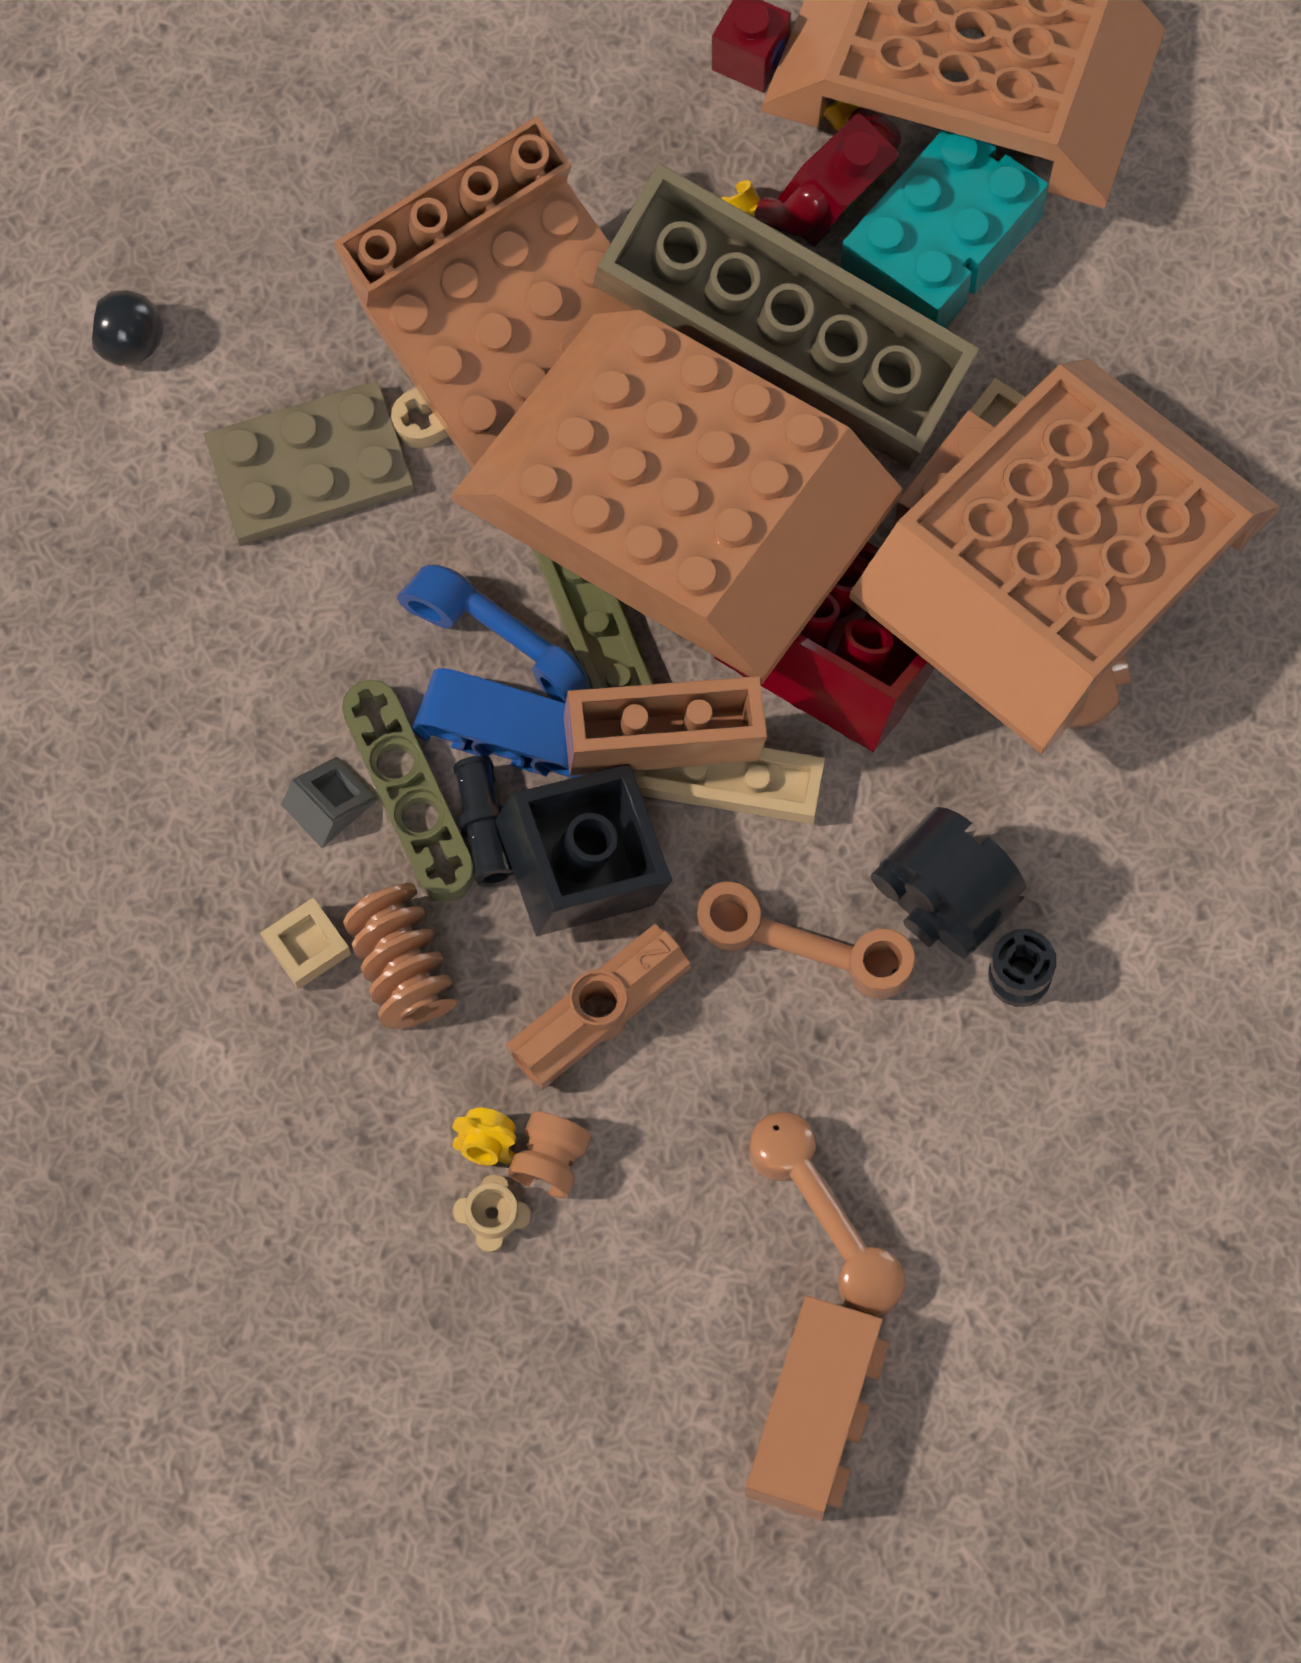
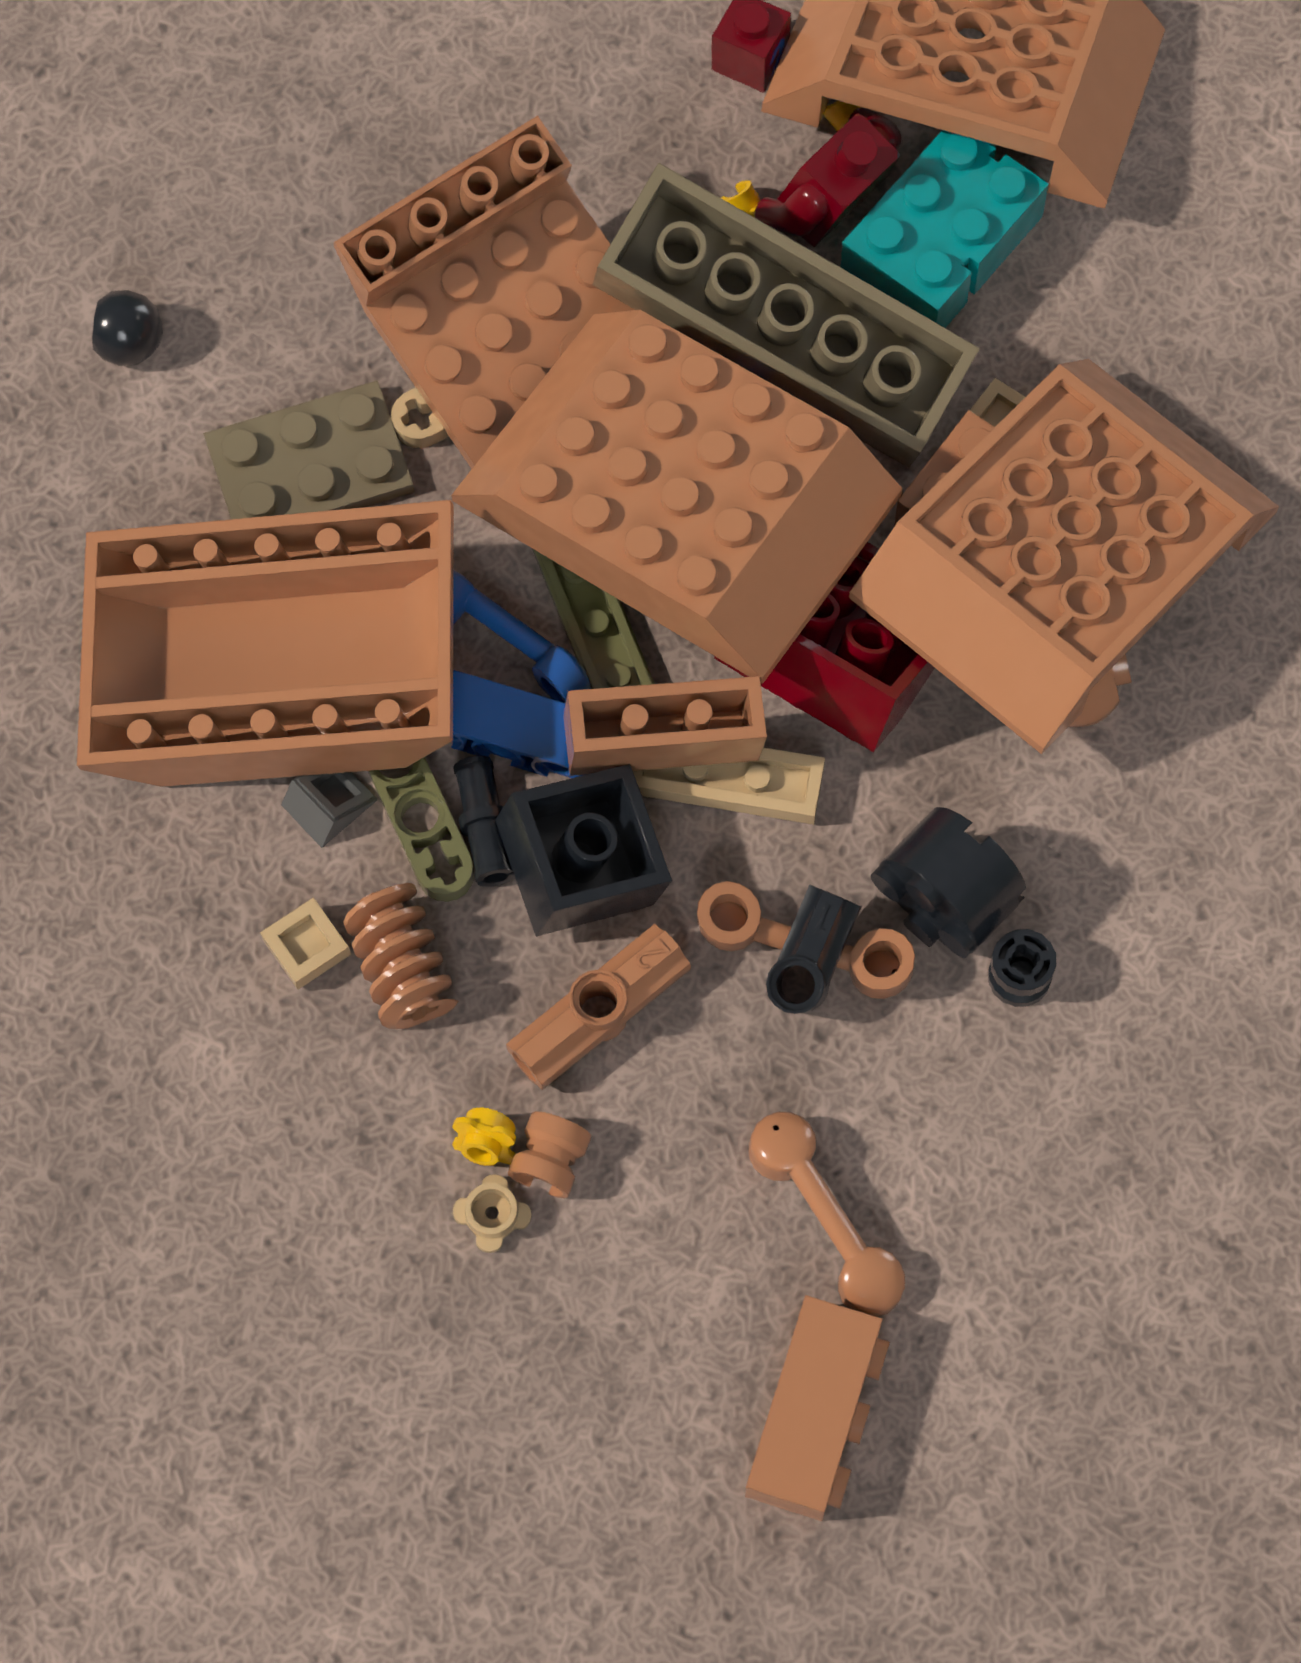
none -> nougat slope [77,500,454,787]
none -> black piece [766,884,862,1014]

